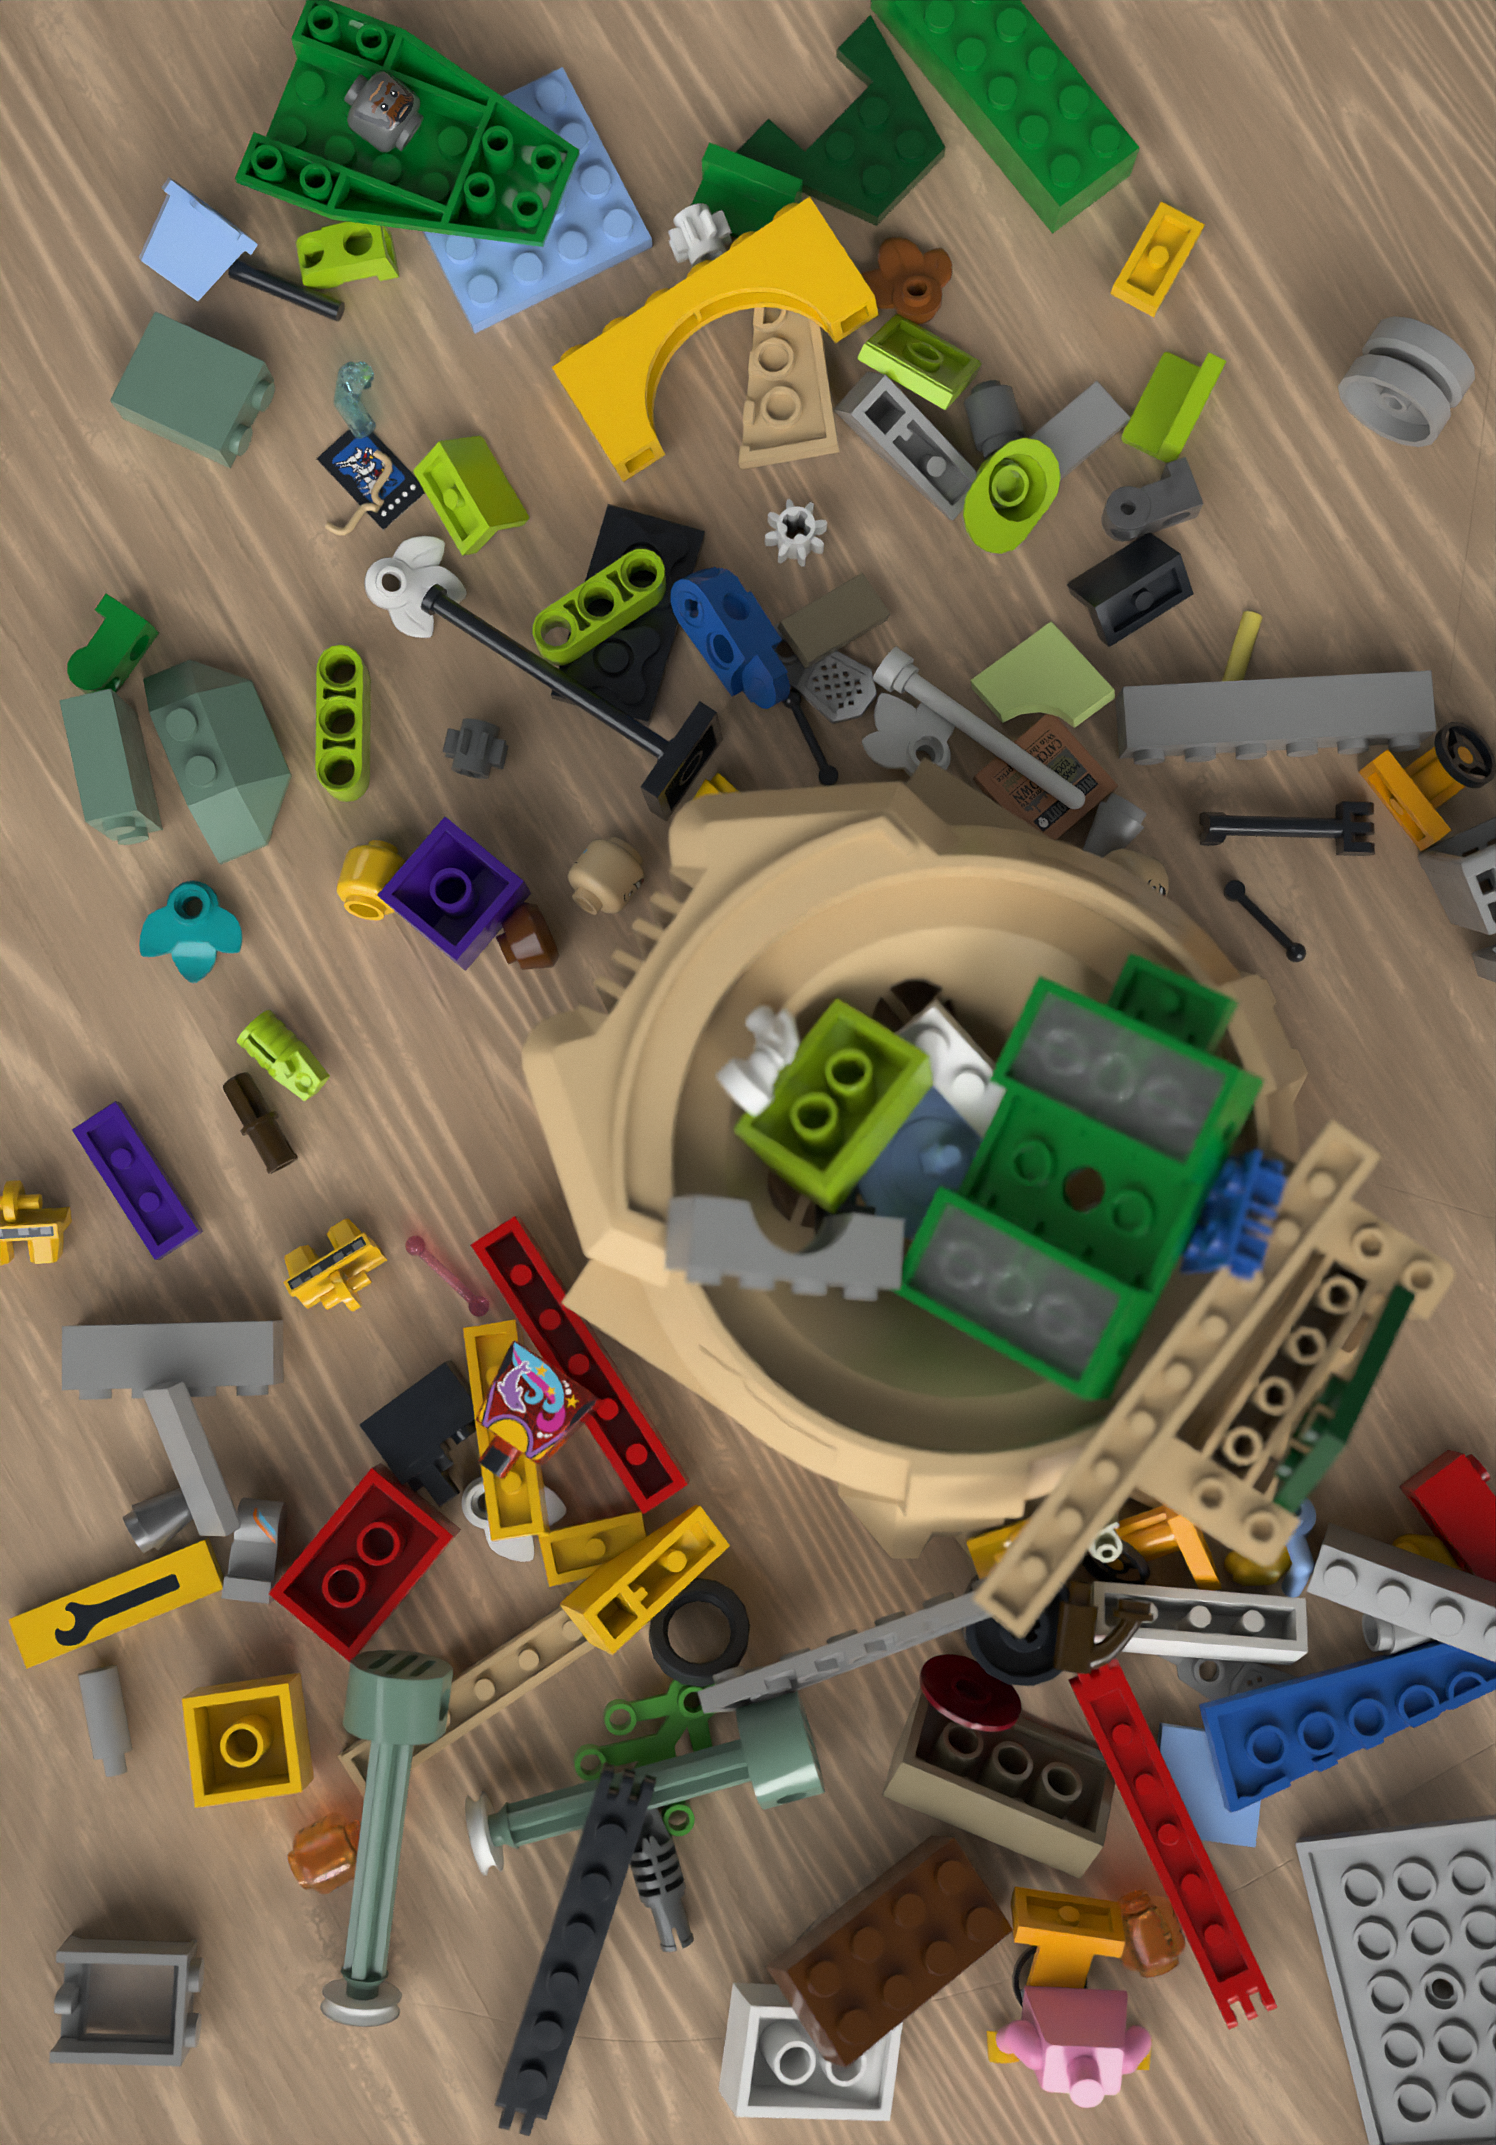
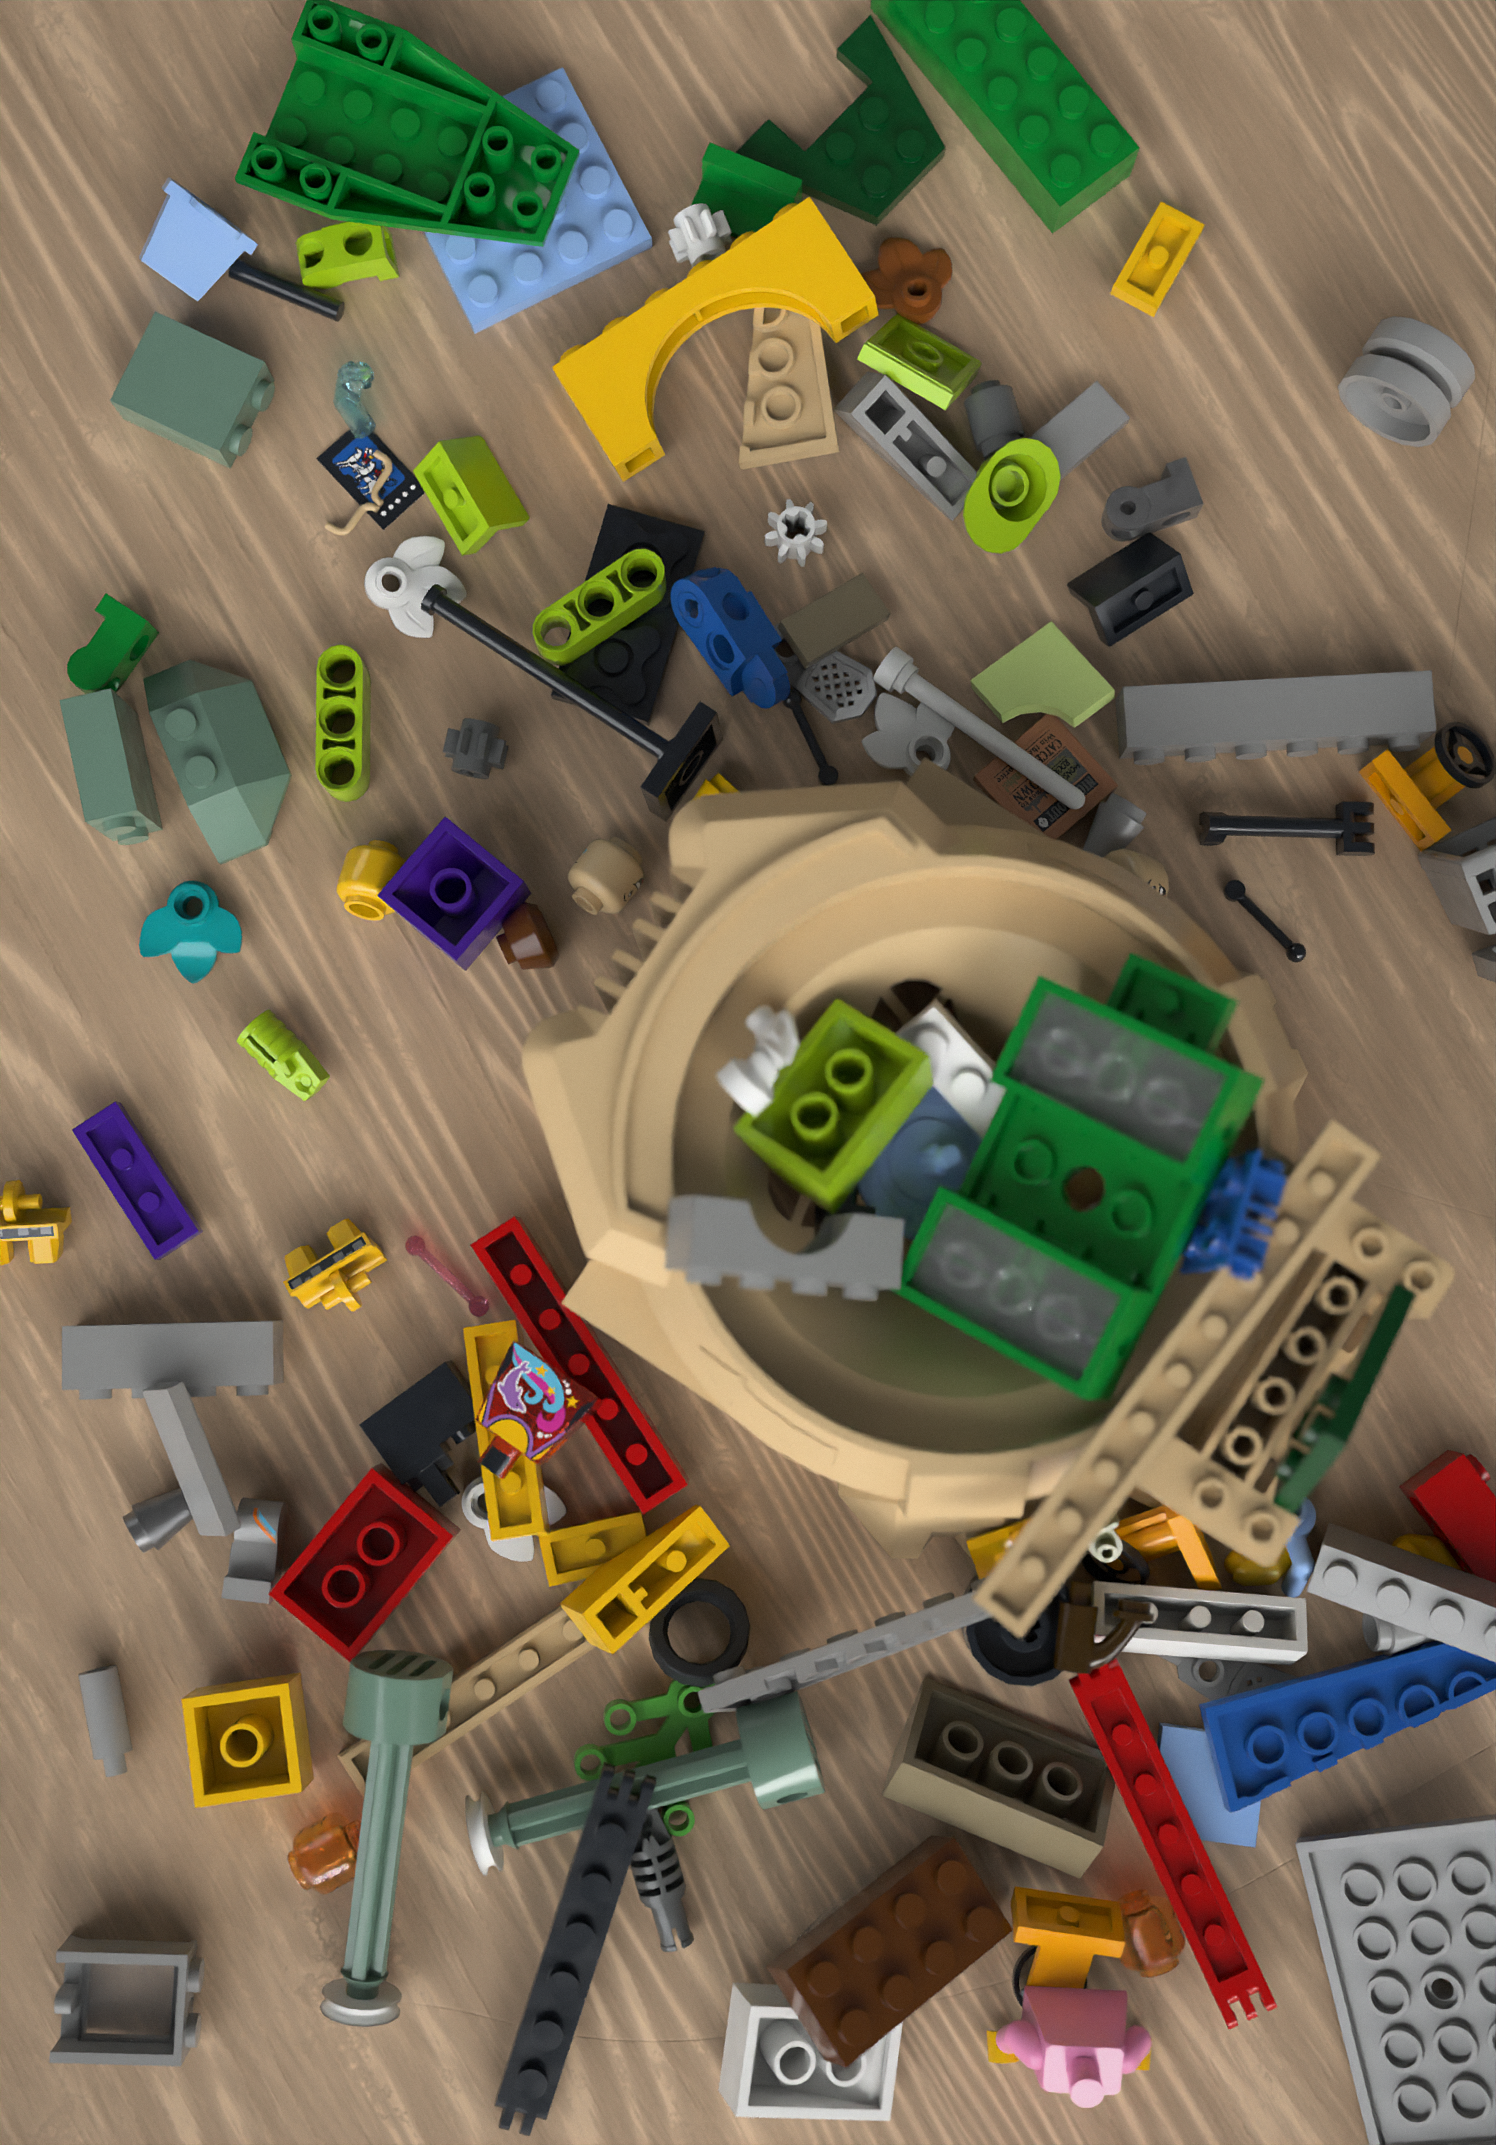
yellow tile [8,1538,224,1669] -> none
dark brown axle [223,1072,298,1174] -> none
dark grey head [344,70,424,152] -> none
dark red dish [919,1654,1022,1732] -> none
lime panel [1121,352,1227,464] -> none
light yellow piece [1222,611,1262,681] -> none

